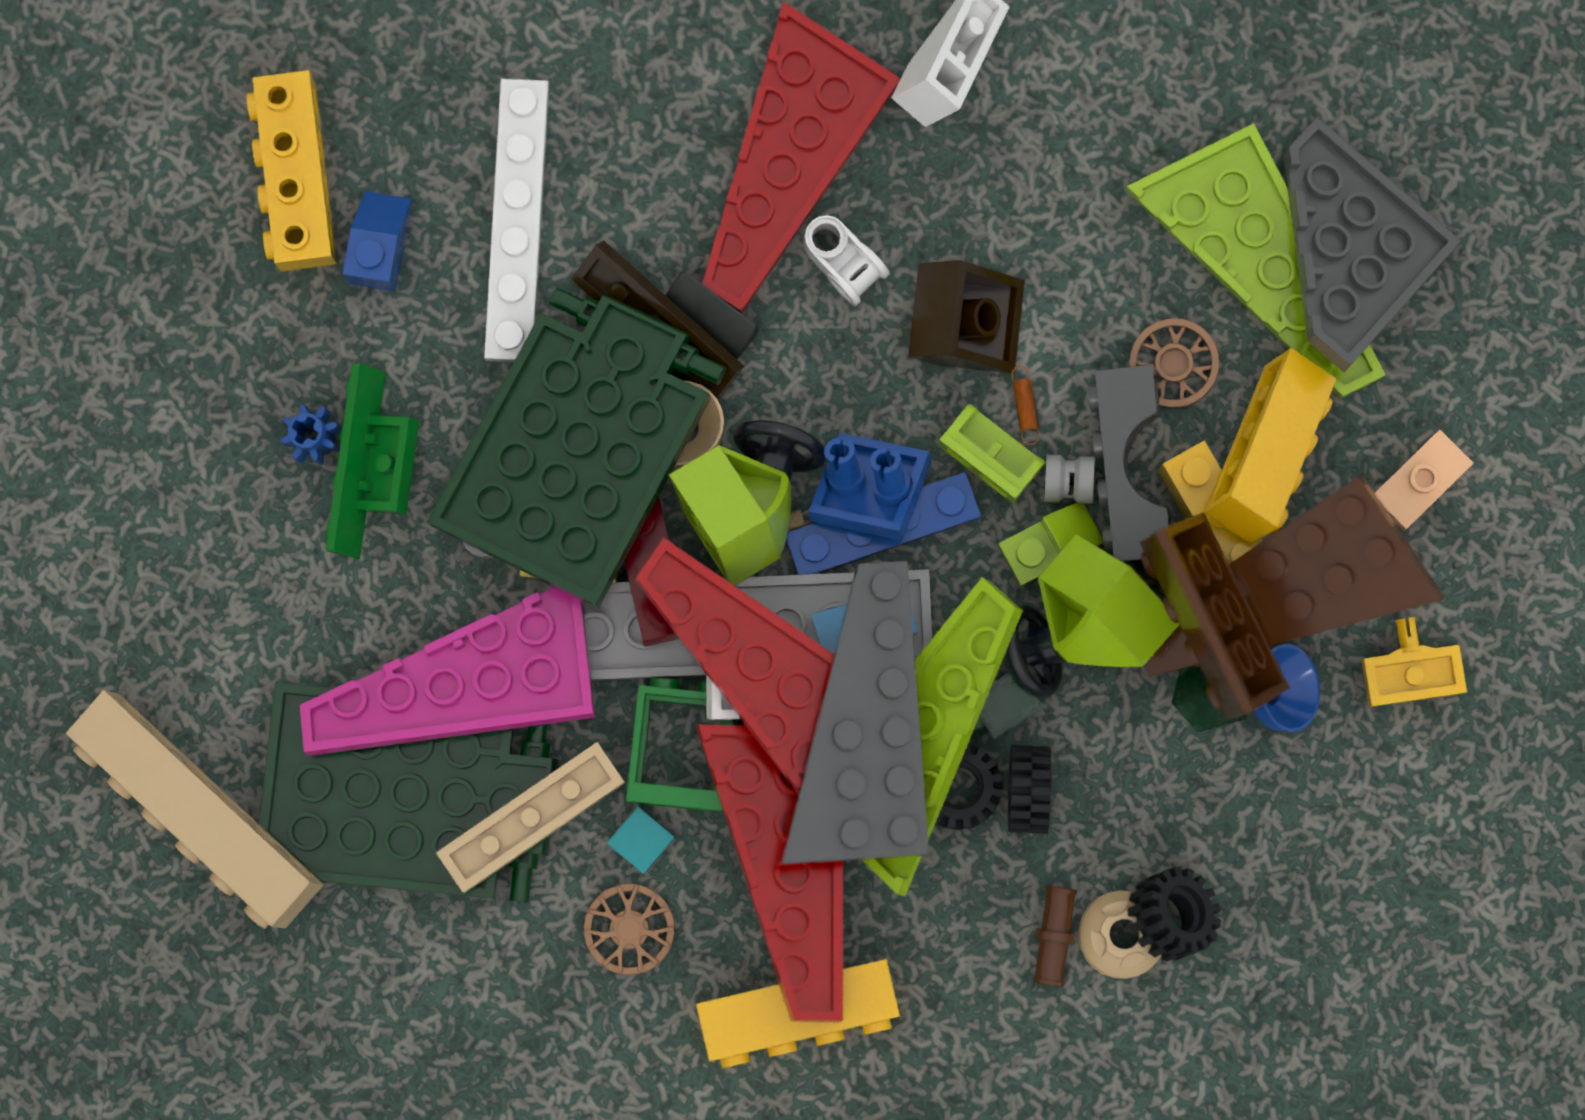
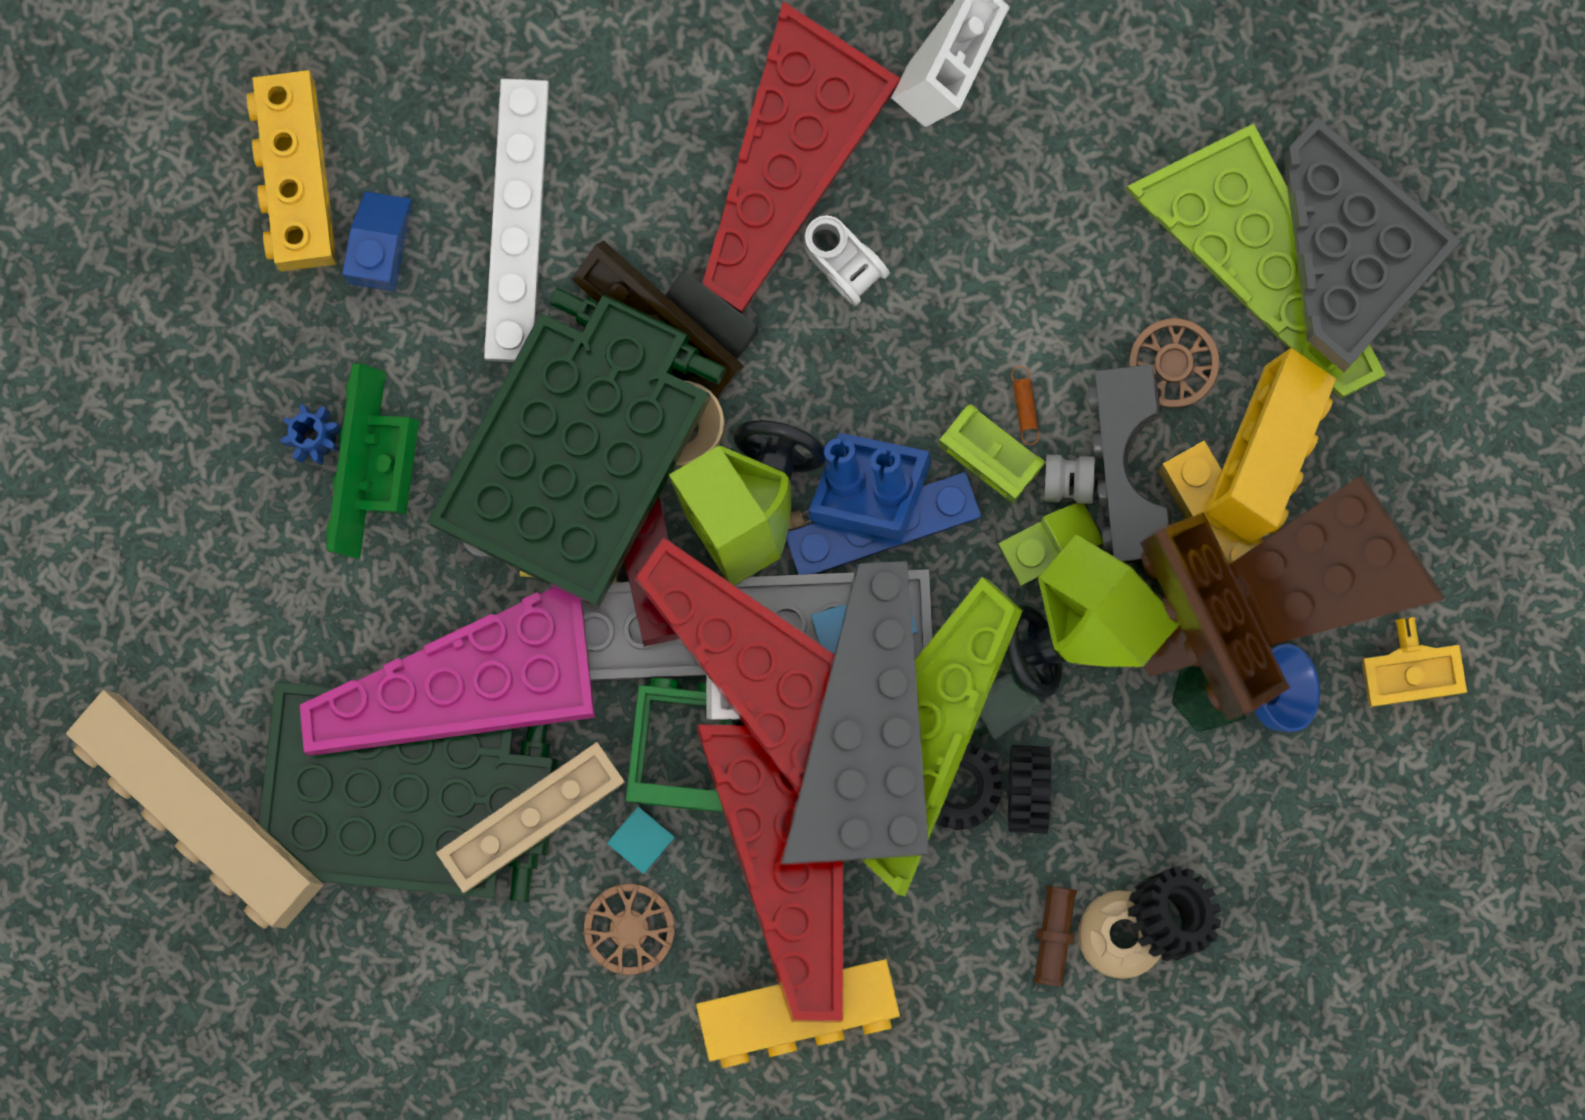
dark brown slope [908,260,1025,374] -> none
light nougat plate [1375,430,1474,531] -> none

